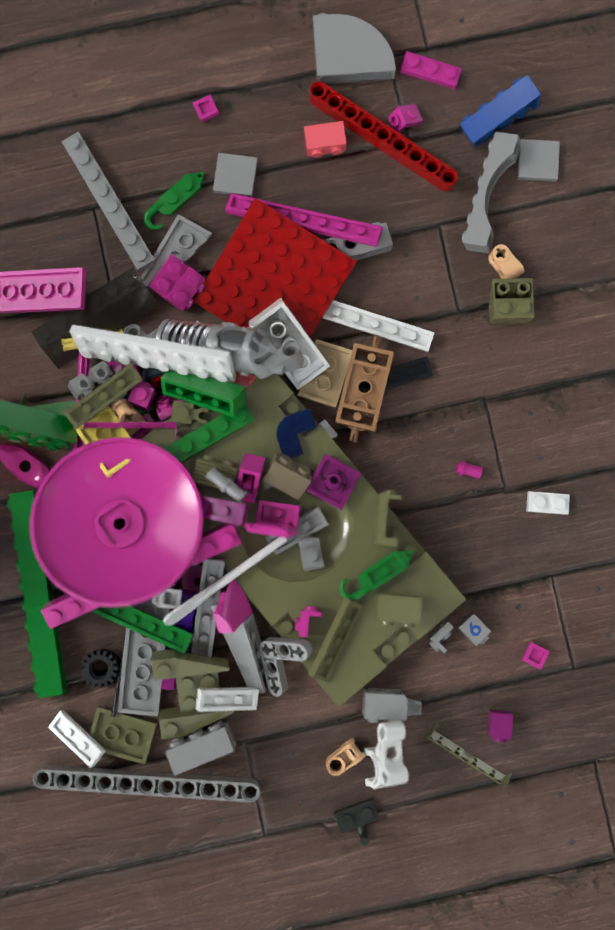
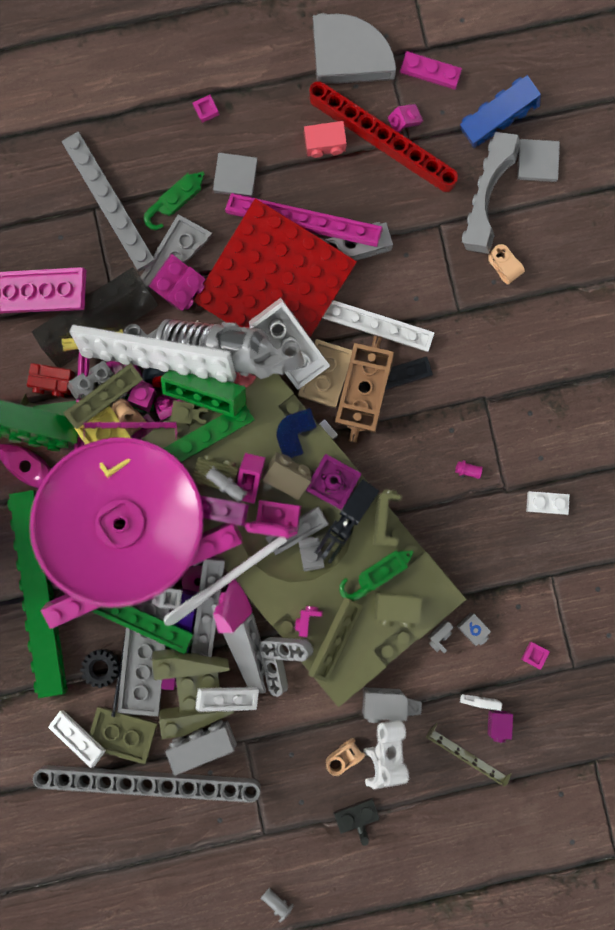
olive slope [489,278,534,324] -> none
none -> red brick [27,363,75,398]
none -> light grey pin [261,888,294,922]
none -> black arm [314,479,380,564]
none -> white tile [460,694,502,711]

